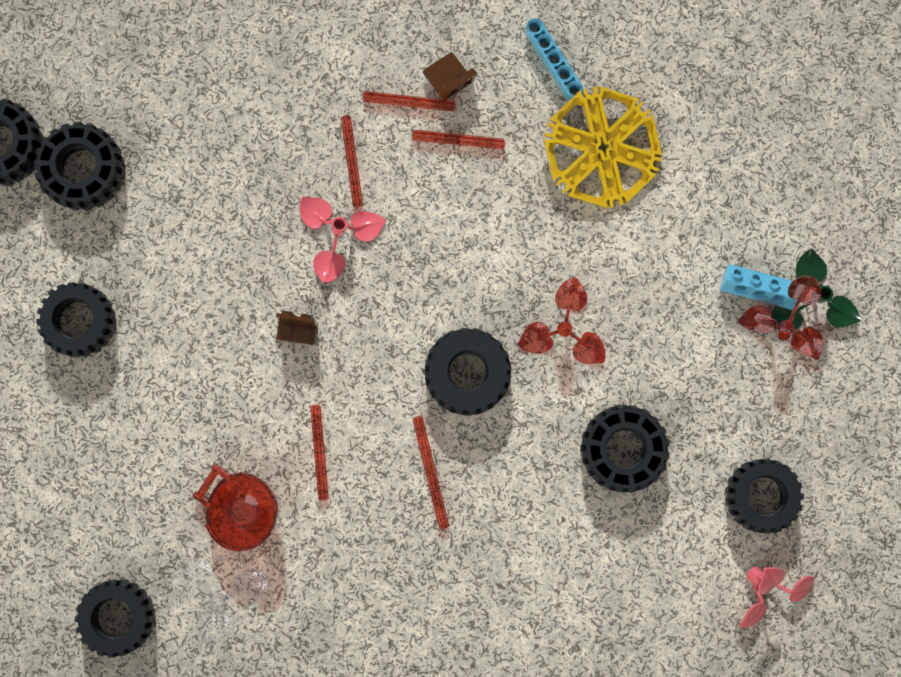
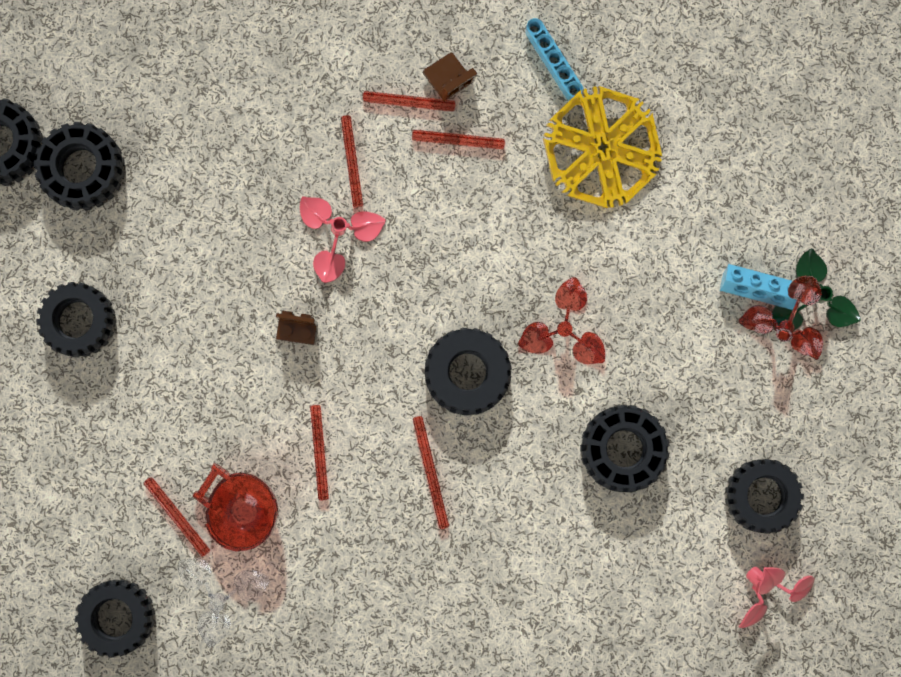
none -> clear red axle [144,477,210,557]

